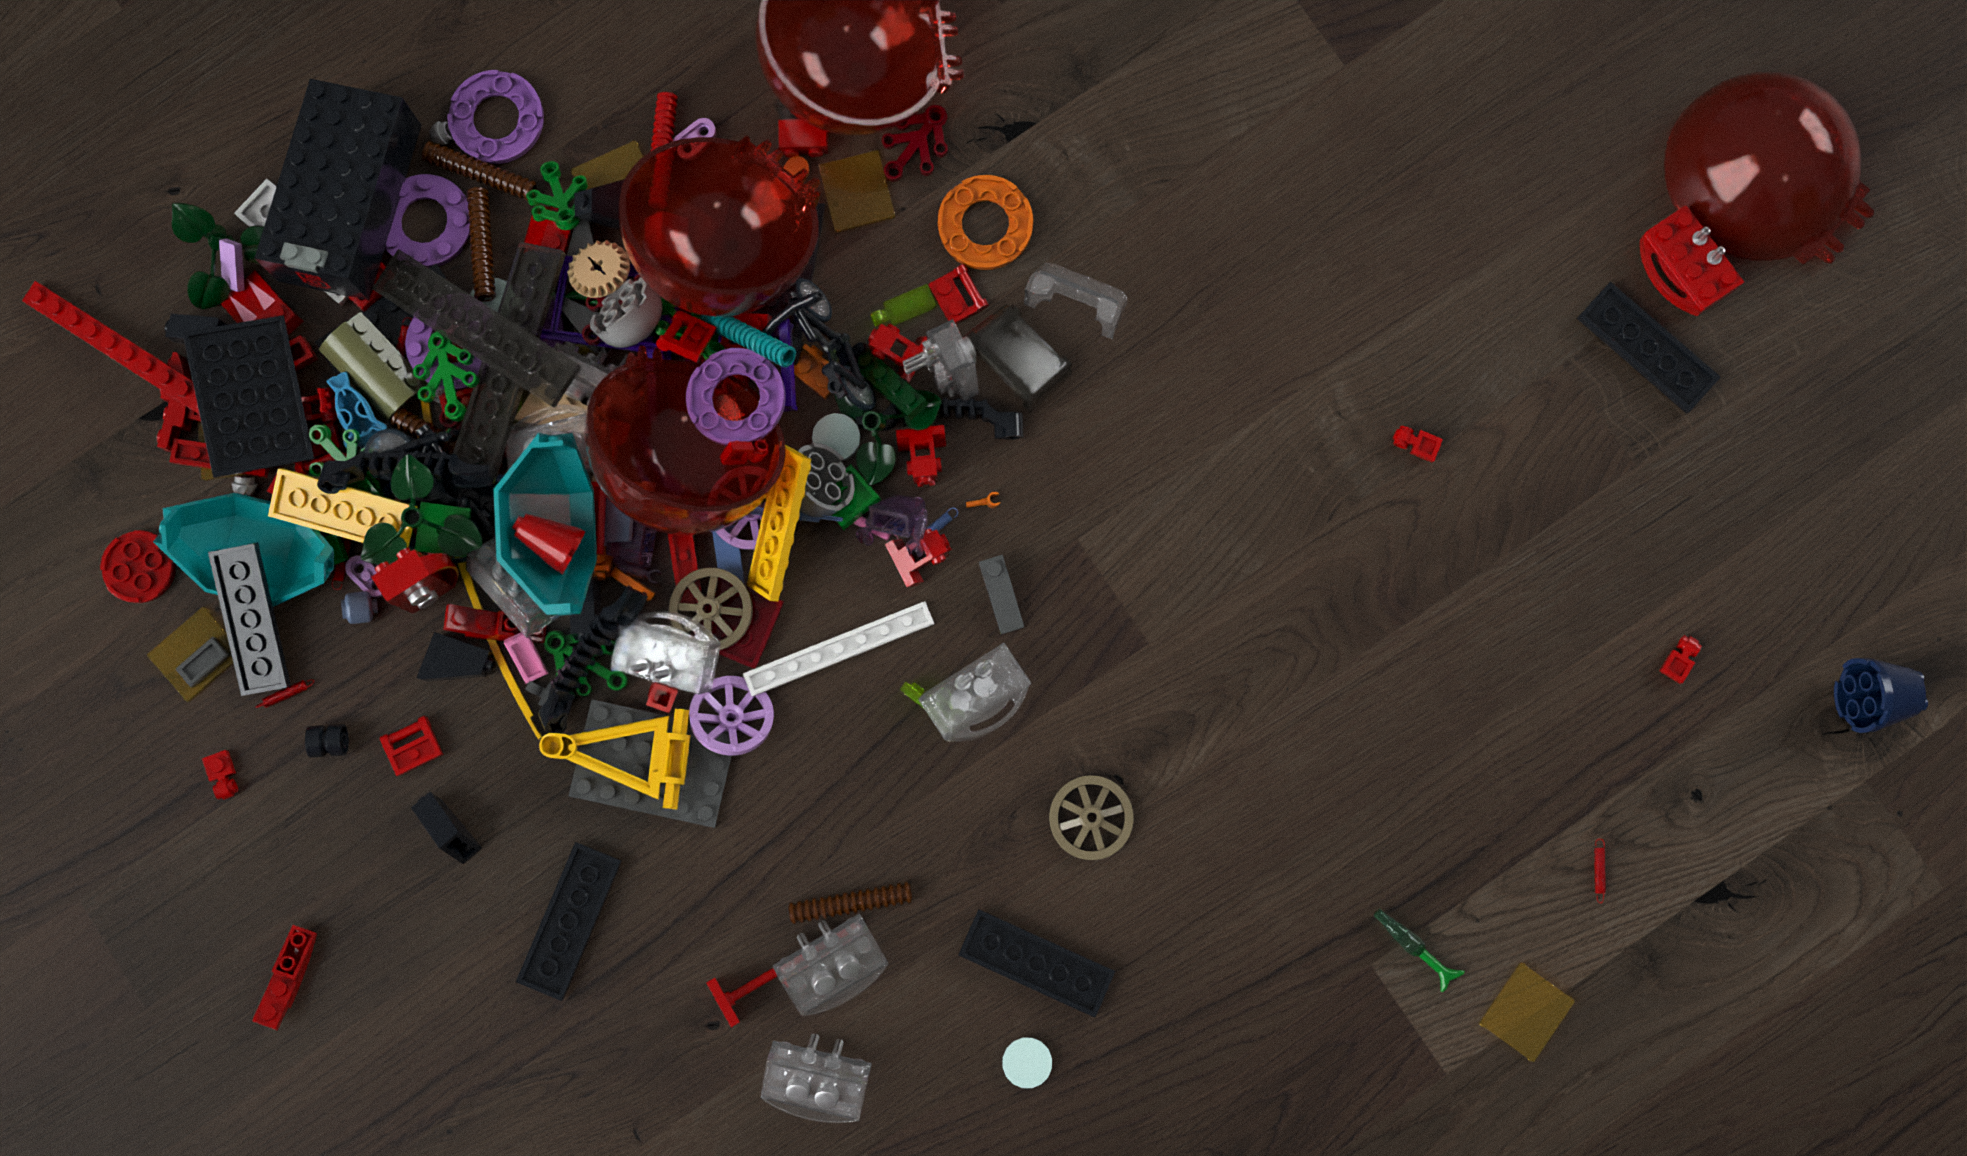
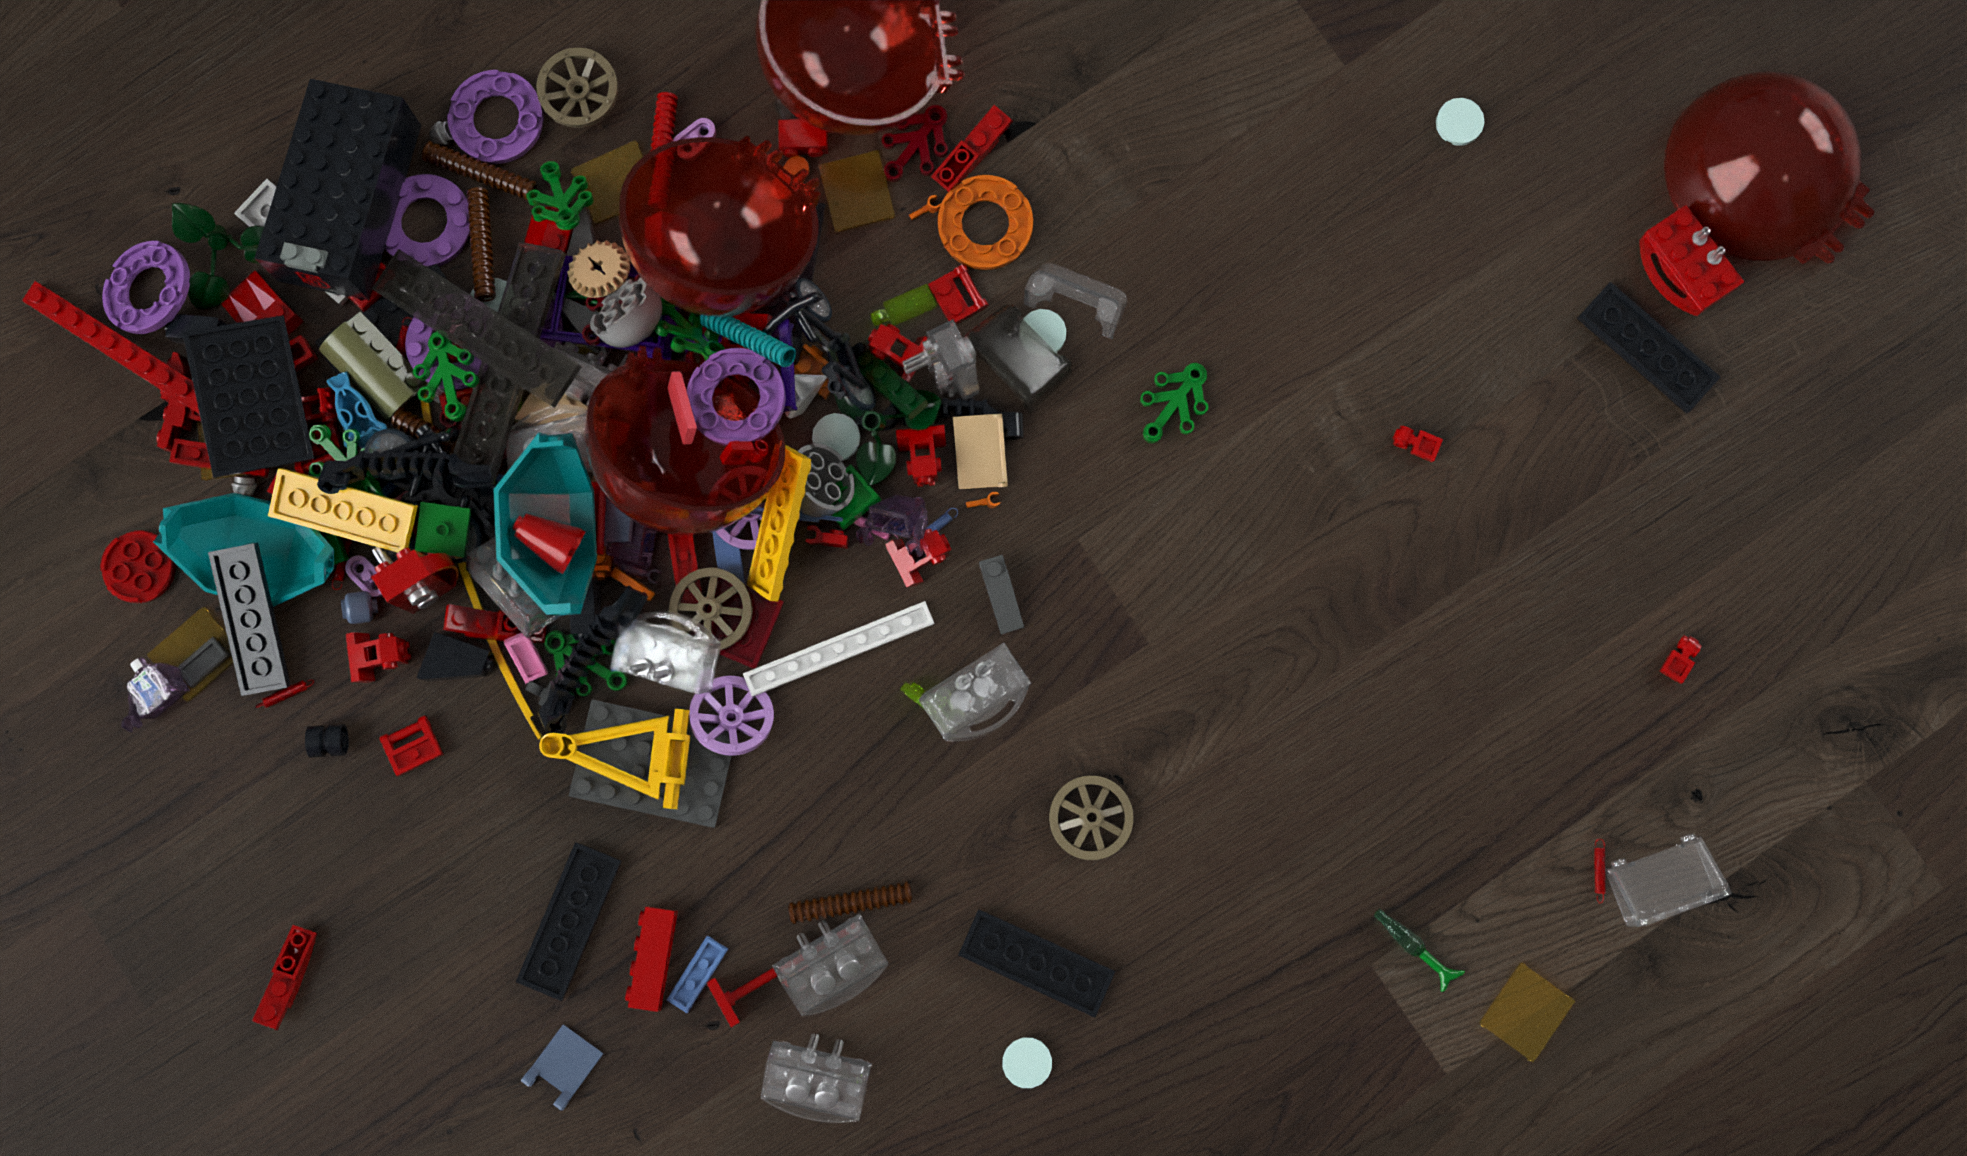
red plate [202,750,238,800] -> none
lavender tile [219,238,244,292] -> none
dark green plant [361,454,482,564] -> none
black slope [411,792,482,864] -> none
black slope [574,177,634,229] -> none
red brick [646,679,678,713] -> none
red plate [656,311,716,363] -> none
dark blue cone [1834,658,1928,733] -> none
none -> medium lavender plate [102,241,190,334]
none -> clear purple torso [121,657,190,733]
none -> red tile [346,632,411,683]
none -> sand blue flag [521,1024,604,1111]
none -> dark tan wheel [536,48,618,128]
none -> red brick [625,906,678,1012]
none -> coral tile [667,372,697,445]
none -> medium blue tile [667,936,728,1013]
none -> white slope [785,374,827,418]
none -> red plate [806,525,849,549]
none -> orange hand [909,195,941,220]
none -> red slope [931,105,1013,192]
none -> tan piece [953,414,1008,489]
none -> light aqua tile [1019,309,1067,358]
none -> green plant [1140,363,1208,443]
none -> light aqua tile [1436,98,1485,146]
none -> clear windscreen [1605,833,1732,927]

